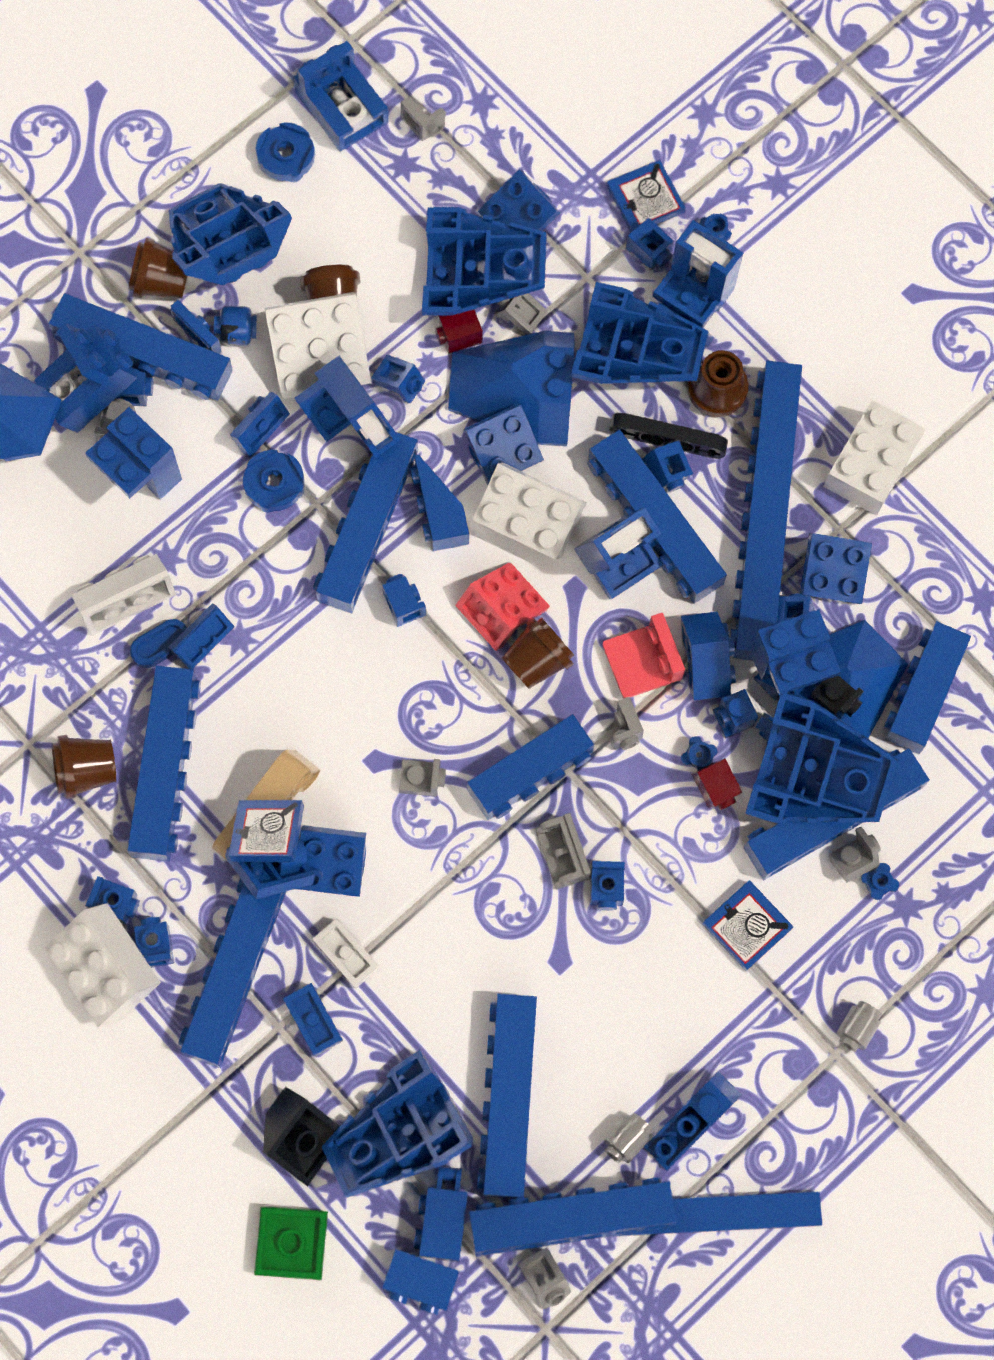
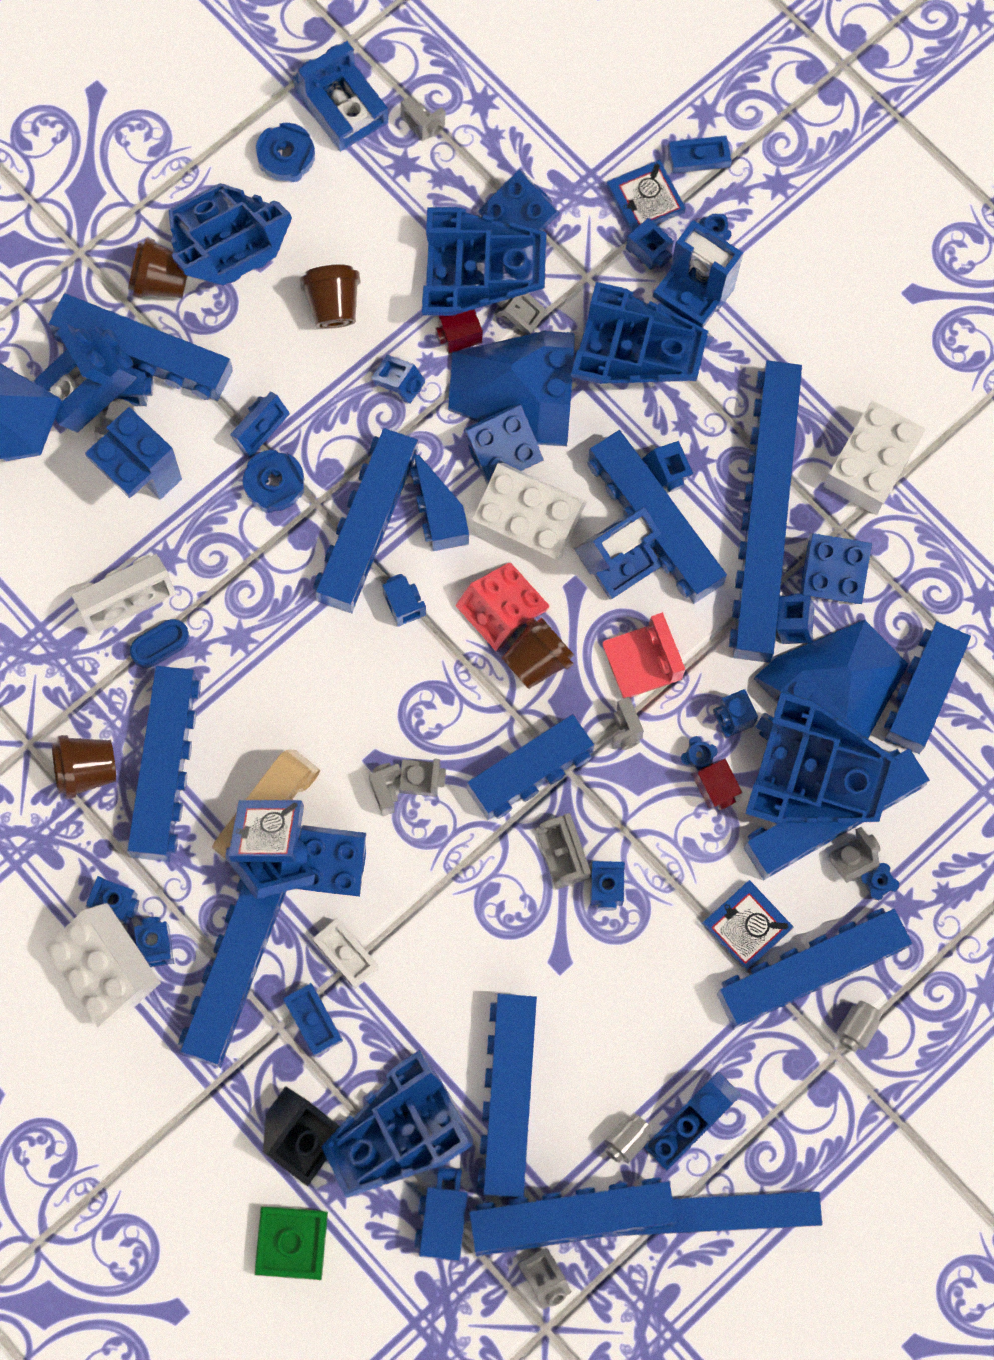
blue plate [168,603,235,669] -> none
blue plate [170,300,222,354] -> none
blue head [214,305,257,346] -> none
white plate [265,292,371,399] -> none
blue brick [294,356,401,458] -> none
blue brick [382,1249,460,1316] -> none
black beam [609,413,728,459] -> none
blue brick [681,612,736,700] -> none
reddish brown piece [687,350,749,417] -> none
blue brick [750,609,841,696] -> none
black bracket [810,675,864,719] -> none
none -> light grey bracket [369,763,401,817]
none -> blue plate [668,135,732,174]
none -> blue brick [717,908,912,1029]

